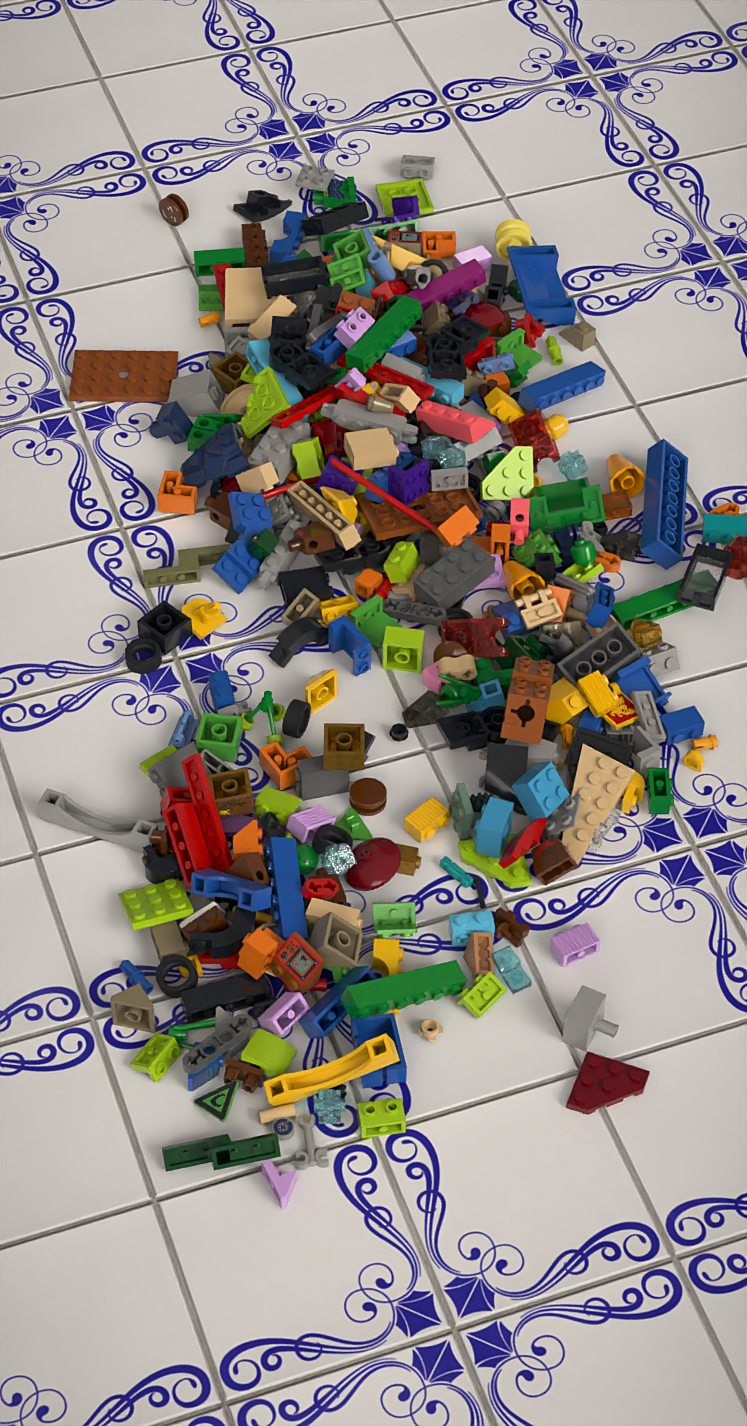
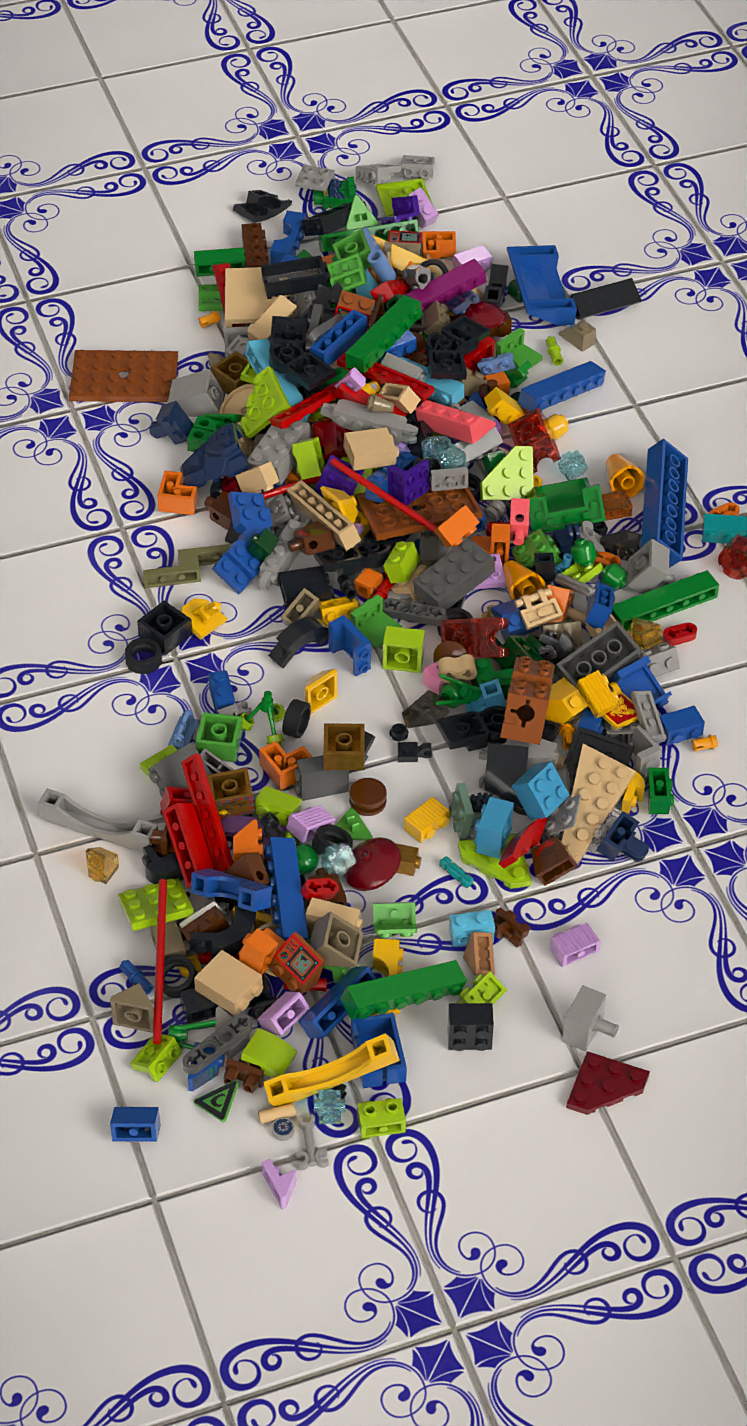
reddish brown head [159,194,189,226] -> none
dark green bracket [162,1132,281,1172] -> none
lavender brick [333,306,375,349] -> none
tan plate [417,1019,443,1042] -> none
black piece [473,877,486,908] -> none
clear light blue slope [491,945,532,994] -> none
light yellow wheel [495,219,532,262] -> none
red hips [515,313,545,348] -> none
door [677,543,734,612] -> none
yellow tile [683,750,705,772] -> none
none -> clear yellow slope [86,847,119,884]
none -> blue brick [110,1107,161,1142]
none -> red piece [152,879,167,1045]
none -> tan brick [194,950,263,1016]
none -> black pin [337,574,357,599]
none -> bright green piece [345,195,378,230]
none -> light grey plate [355,164,401,184]
none -> black plate [398,742,432,763]
none -> lavender brick [409,188,439,228]
none -> black brick [447,1003,494,1051]
none -> black plate [538,645,557,663]
none -> dark azure arm [554,553,572,578]
none -> black brick [570,278,642,320]
none -> dark blue brick [596,811,649,862]
none -> green head [600,563,628,591]
none -> light grey brick [627,539,676,594]
none -> red beam [662,622,697,646]

